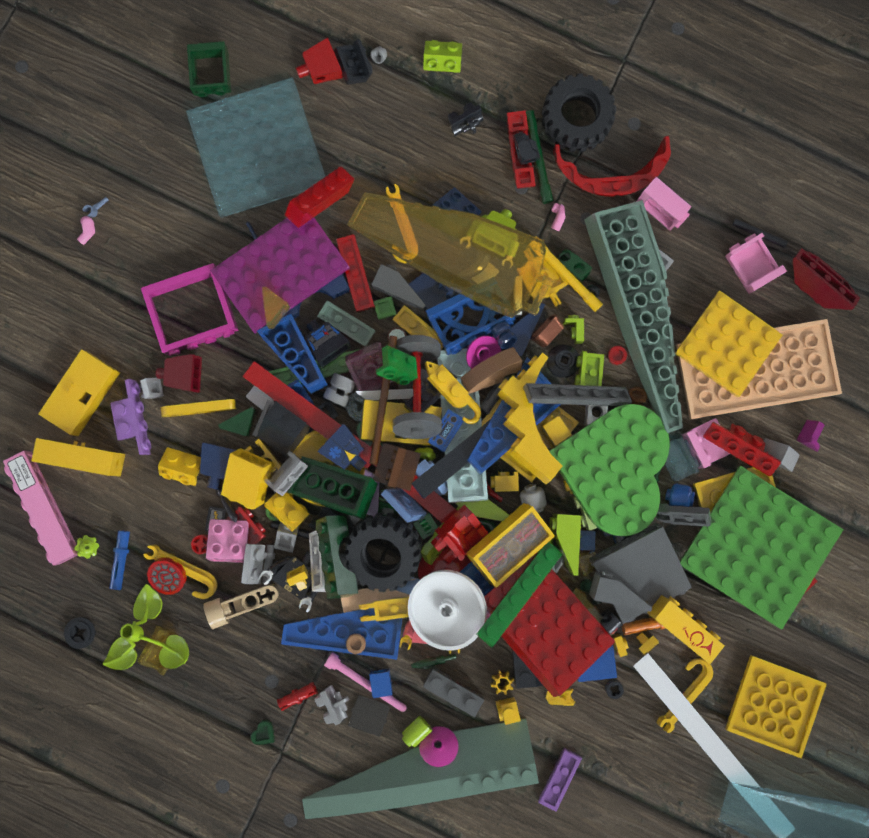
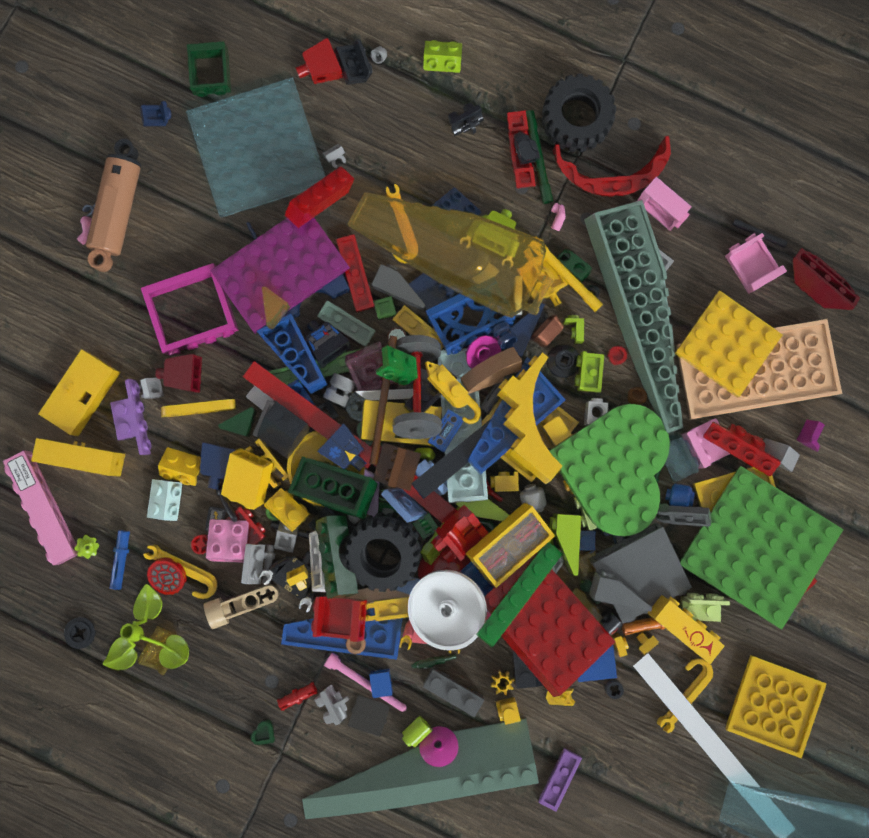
light grey hinge [264,451,308,496] -> none
dark grey tile [523,383,632,406] -> none
none -> nougat piece [86,139,142,272]
none -> dark blue bracket [140,101,171,126]
none -> light aqua bracket [147,479,182,521]
none -> red panel [311,596,367,642]
none -> light grey tile [322,144,346,168]
none -> yellowish green bracket [680,593,730,622]

